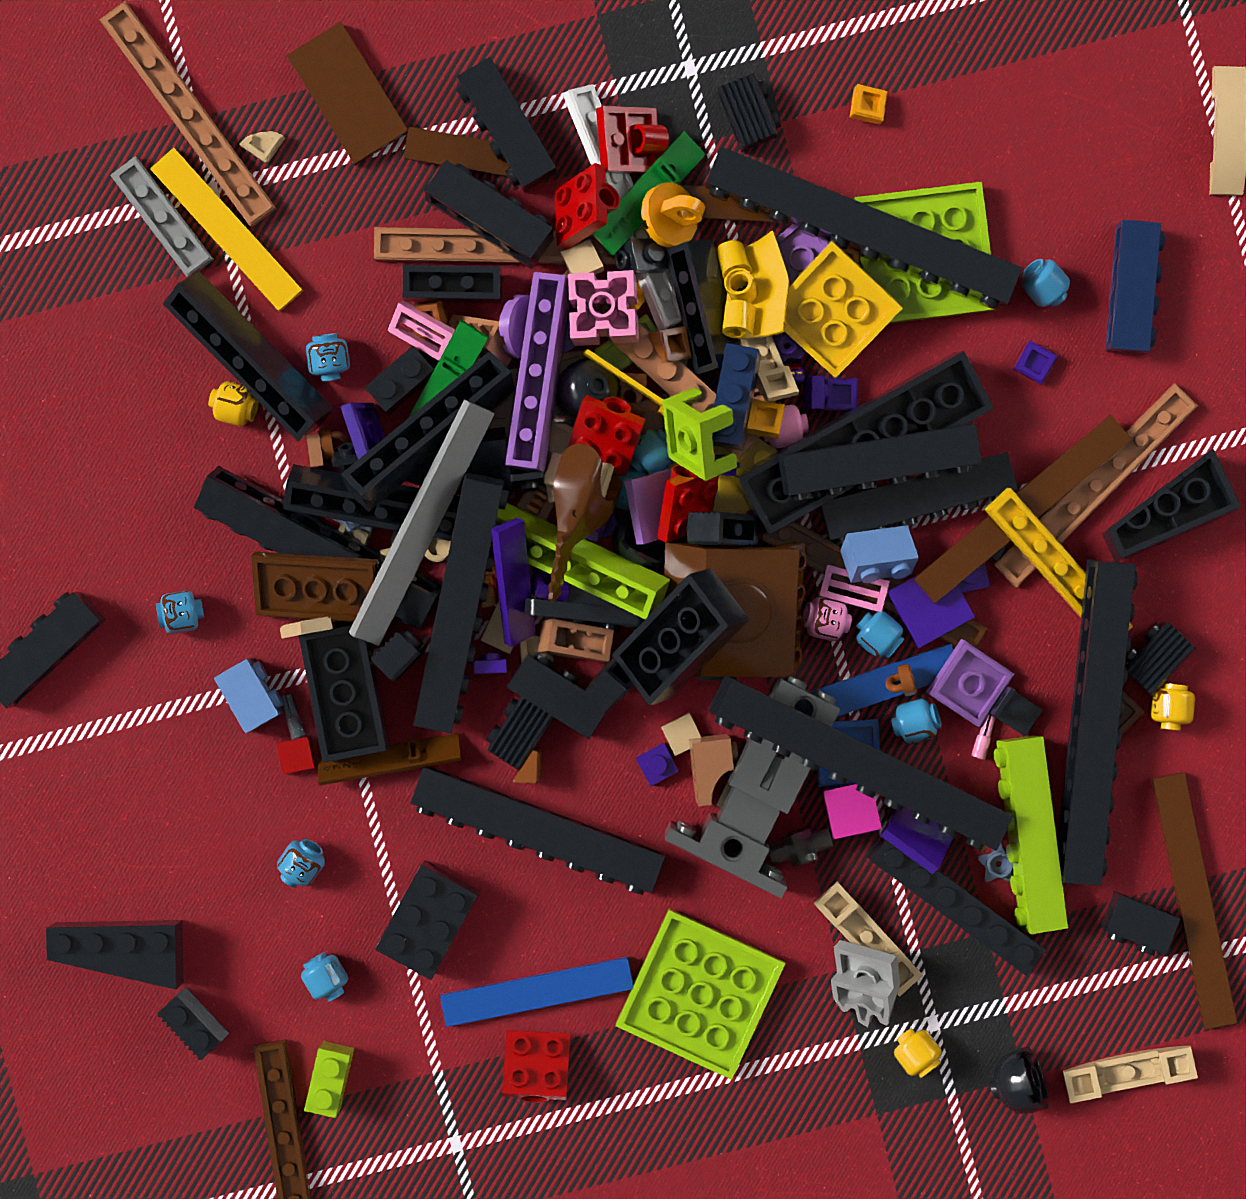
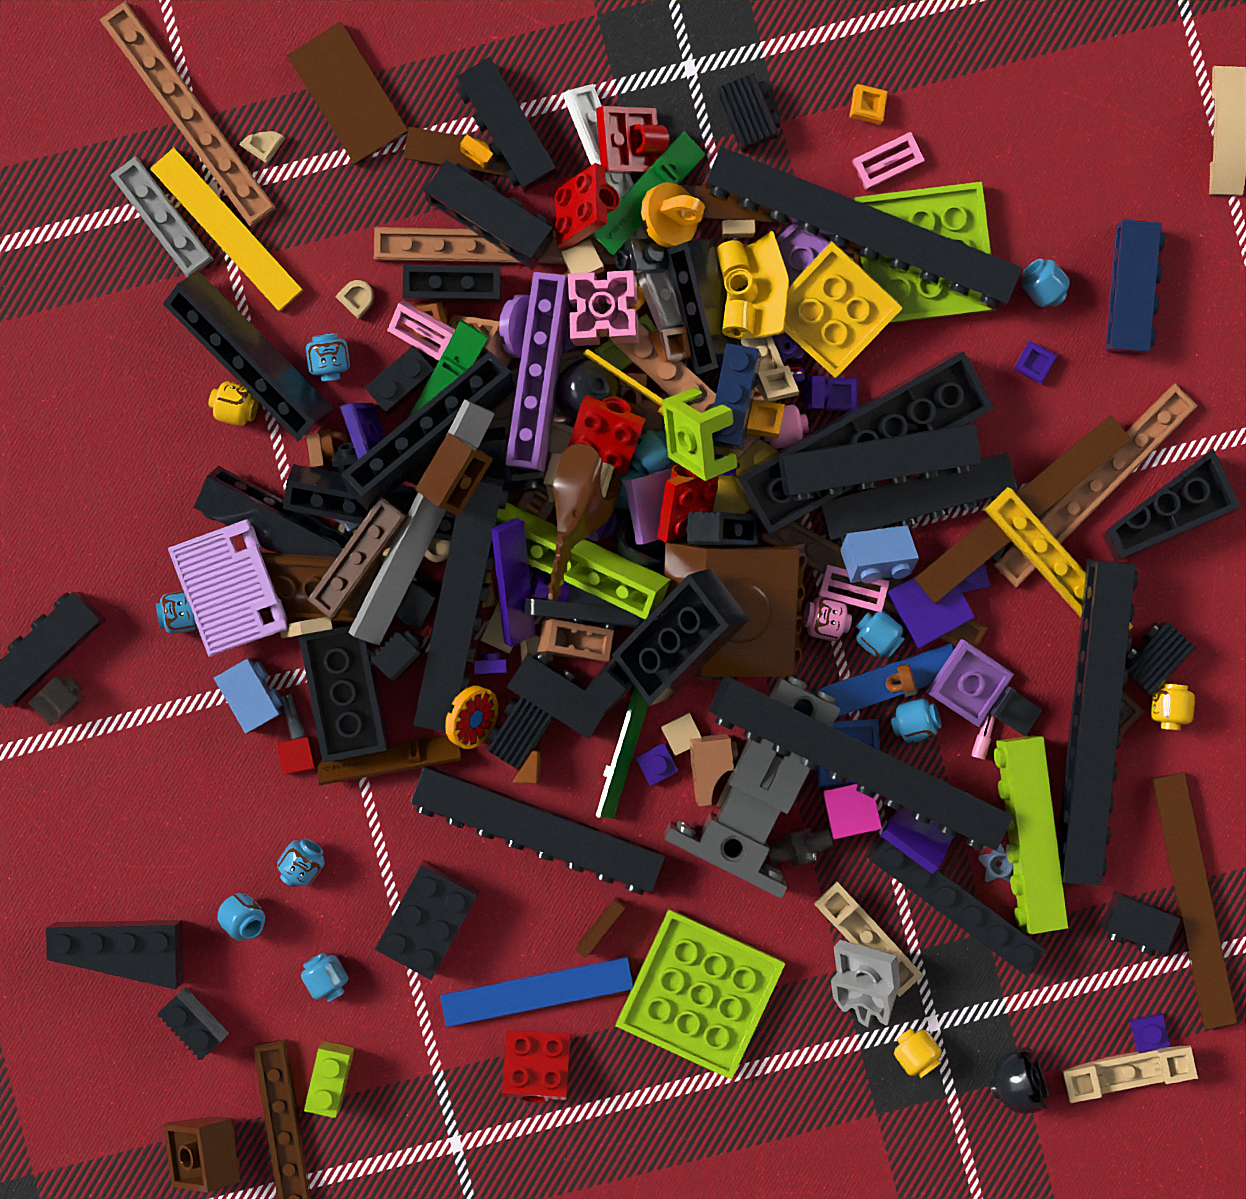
none -> clear smoke brick [28,675,85,726]
none -> reddish brown slope [163,1117,240,1192]
none -> lavender window [168,519,288,657]
none -> dark azure head [217,893,266,941]
none -> reddish brown tile [308,496,409,619]
none -> tan tile [335,280,375,320]
none -> reddish brown brick [415,432,493,516]
none -> tile [446,685,499,749]
none -> light orange tile [460,135,493,168]
none -> reddish brown tile [576,897,625,958]
none -> green piece [596,687,648,819]
none -> tan tile [721,220,755,238]
none -> bright pink tile [852,132,925,190]
none -> dark purple plate [1129,1013,1170,1053]

